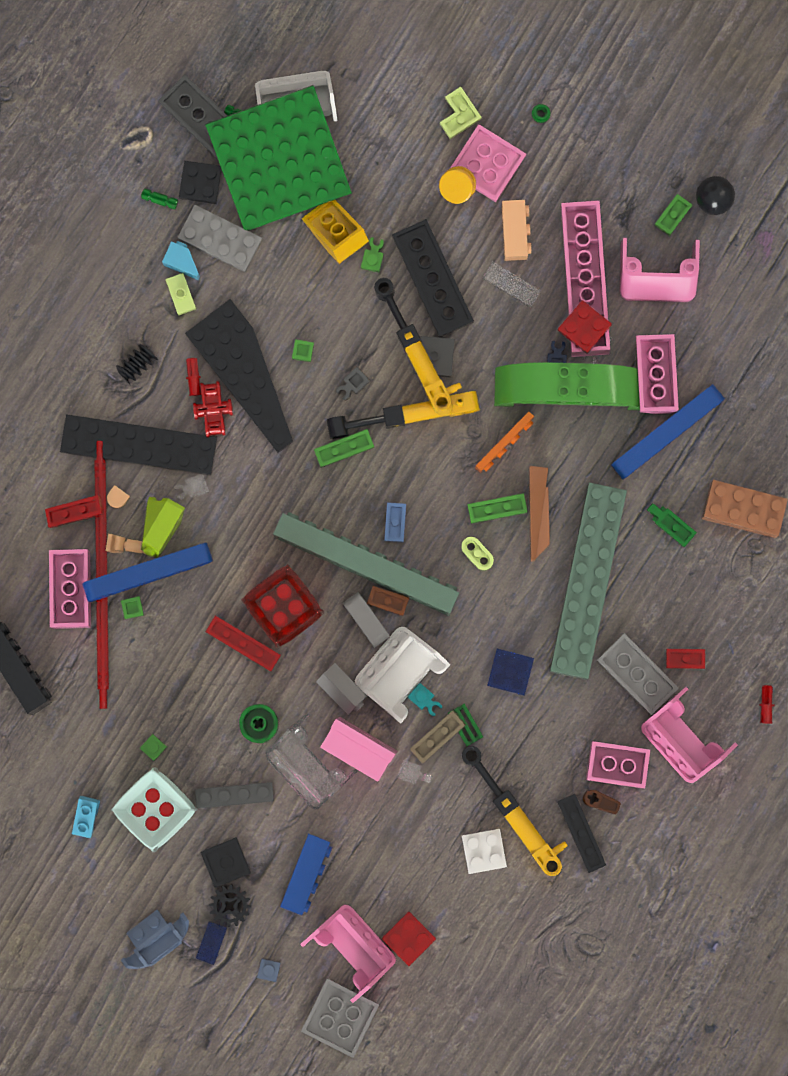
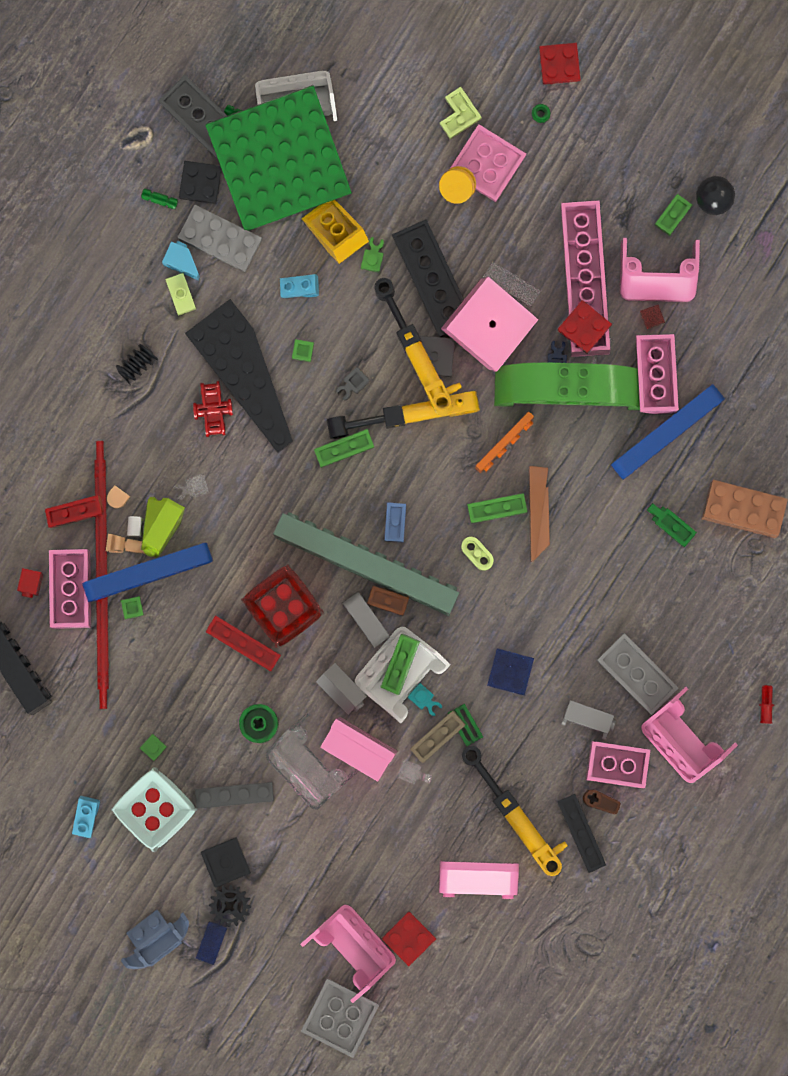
black plate [60,414,217,475] -> none
red axle [186,358,201,396] -> none
sand blue plate [257,958,281,982] -> none
blue brick [280,834,333,915] -> none
white plate [462,829,507,874] -> none
light nougat brick [502,200,531,261] -> none
sand green brick [549,482,627,680] -> none
red plate [666,649,705,669] -> none
none -> red brick [17,568,43,598]
none -> white brick [127,516,145,538]
none -> medium azure plate [280,274,319,298]
none -> bright green plate [381,634,420,695]
none -> bright pink windscreen [439,861,519,899]
none -> bright pink container [441,277,538,372]
none -> red plate [539,43,580,85]
none -> light grey brick [562,700,616,739]
none -> clear red plate [640,304,665,329]

